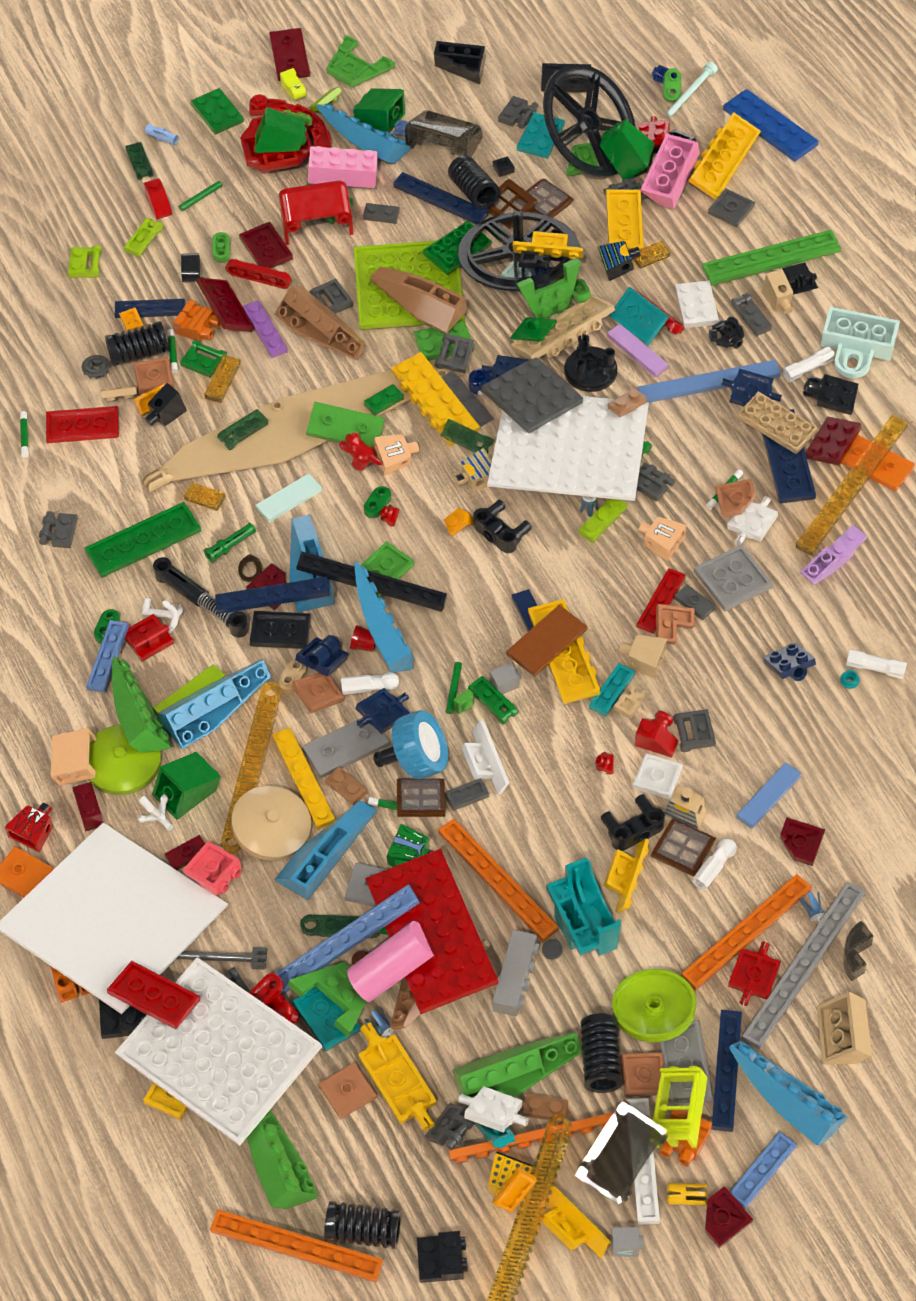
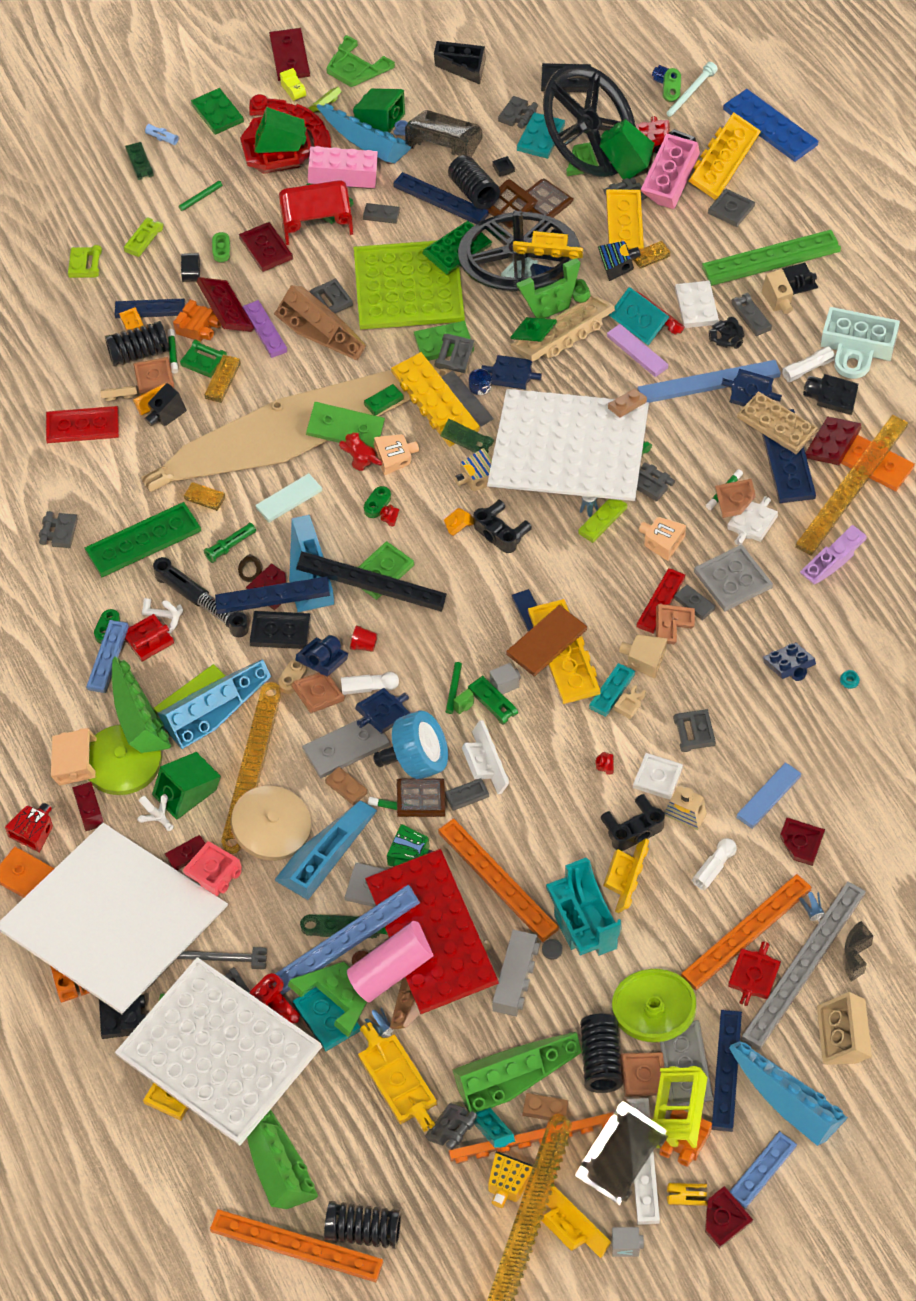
green bar [20,411,29,458] -> none
dark grey gear [82,355,110,379] -> none
red tile [107,960,200,1030] -> none
red slope [144,178,172,220] -> none
clear green plate [217,409,268,450] -> none
red plate [225,259,292,289] -> none
yellow plate [272,727,335,830] -> none
bright green plate [283,110,313,126] -> none
nougat plate [318,1063,377,1120] -> none
dark azure wedge [354,562,414,672] -> none
medium nougat wedge [370,267,466,334] -> none
black plate [417,1231,468,1283] -> none
white plate [458,1086,529,1133] -> none
dark grey plate [481,357,583,434] -> none
light orange plate [493,1168,537,1213] -> none
black plate [519,251,551,269] -> none
black piece [564,334,617,392] -> none
red slope [635,718,679,758] -> none
red wheel [651,710,673,729] -> none
clear piece [651,818,716,877] -> none
white axle [846,649,907,679] -> none

